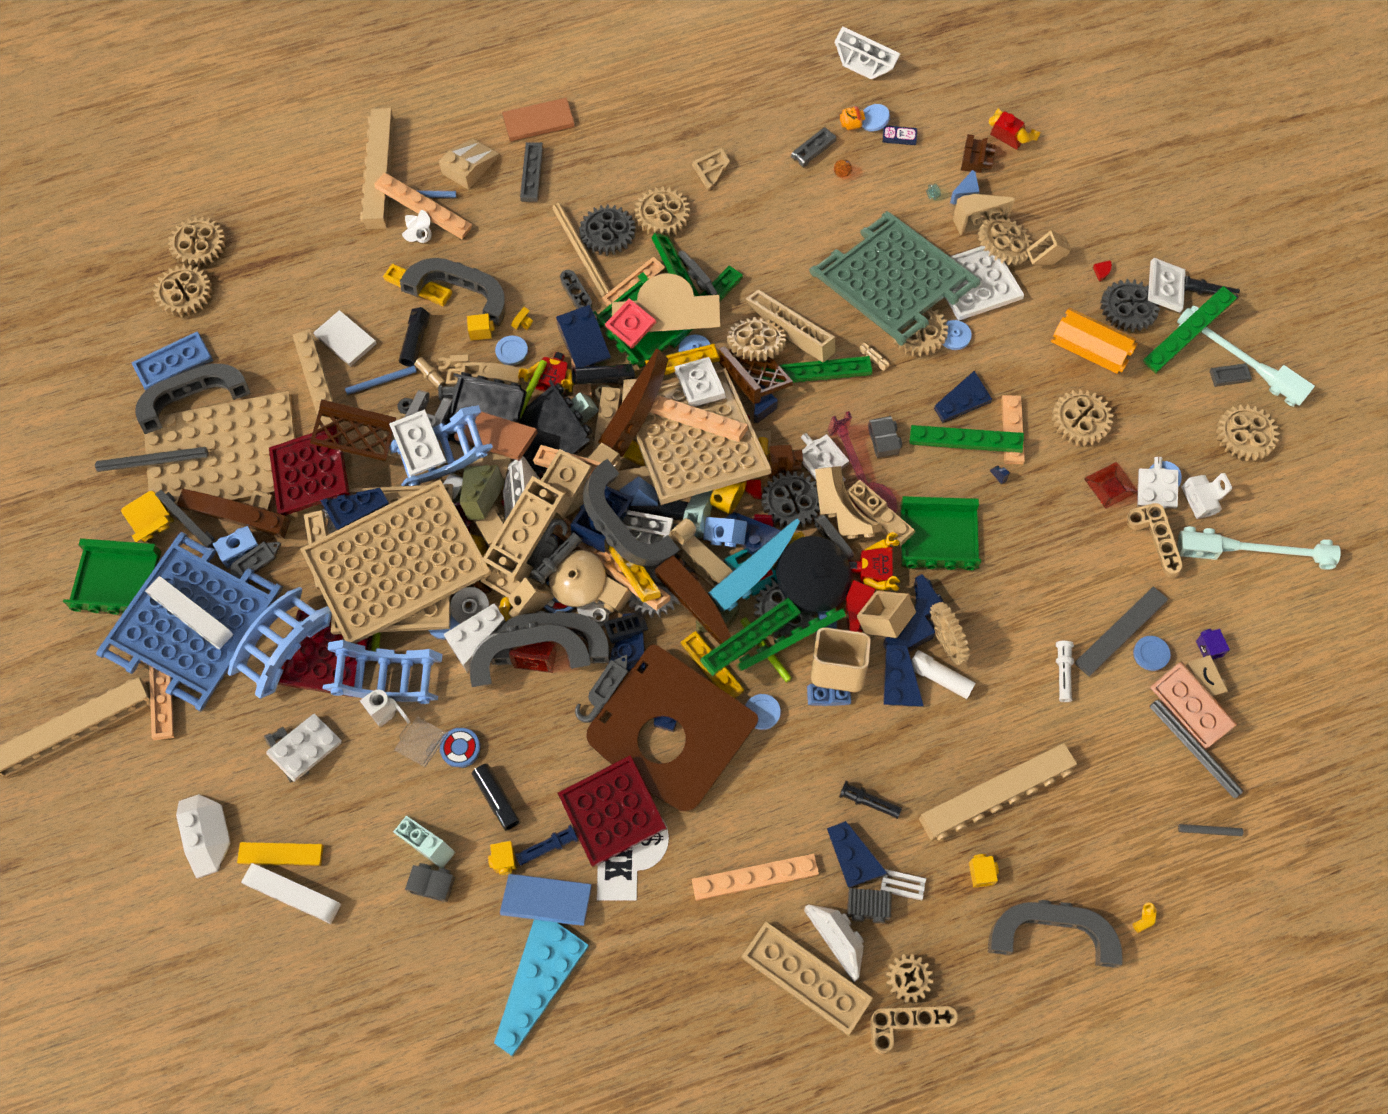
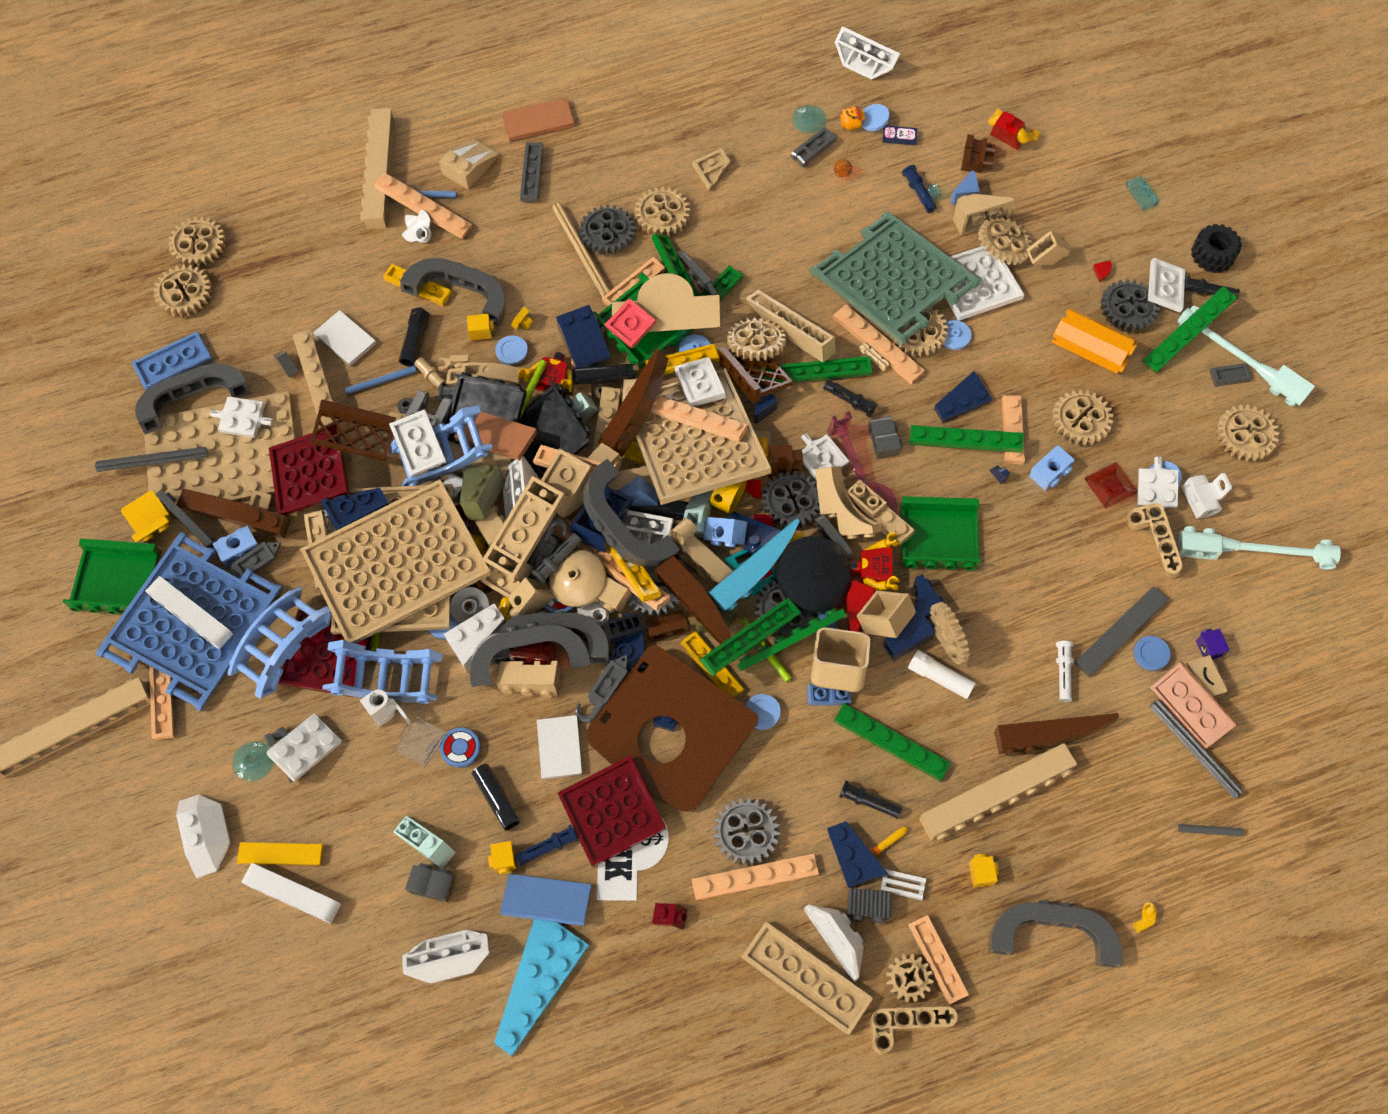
dark grey beam [560,270,592,309] -> none
dark blue wing [883,644,924,707] -> none
none -> white plate [210,397,273,438]
none -> clear light blue dish [233,742,273,781]
none -> dark grey piece [273,350,298,377]
none -> white wedge [402,930,489,983]
none -> tan wedge [497,661,561,698]
none -> white tile [537,715,582,780]
none -> reddish brown panel [645,610,688,643]
none -> dark red bracket [652,903,687,930]
none -> light grey gear [713,797,780,866]
none -> clear light blue dish [793,105,826,133]
none -> black pin [823,379,877,417]
none -> light nougat plate [833,304,925,385]
none -> green plate [834,703,951,782]
none -> yellow piece [870,827,908,857]
none -> dark blue pin [902,165,937,213]
none -> light nougat plate [908,915,969,1005]
none -> reddish brown slope [995,713,1119,756]
none -> light blue brick [1029,445,1075,491]
none -> clear light blue plate [1125,176,1159,211]
none -> black tyre [1191,224,1242,273]

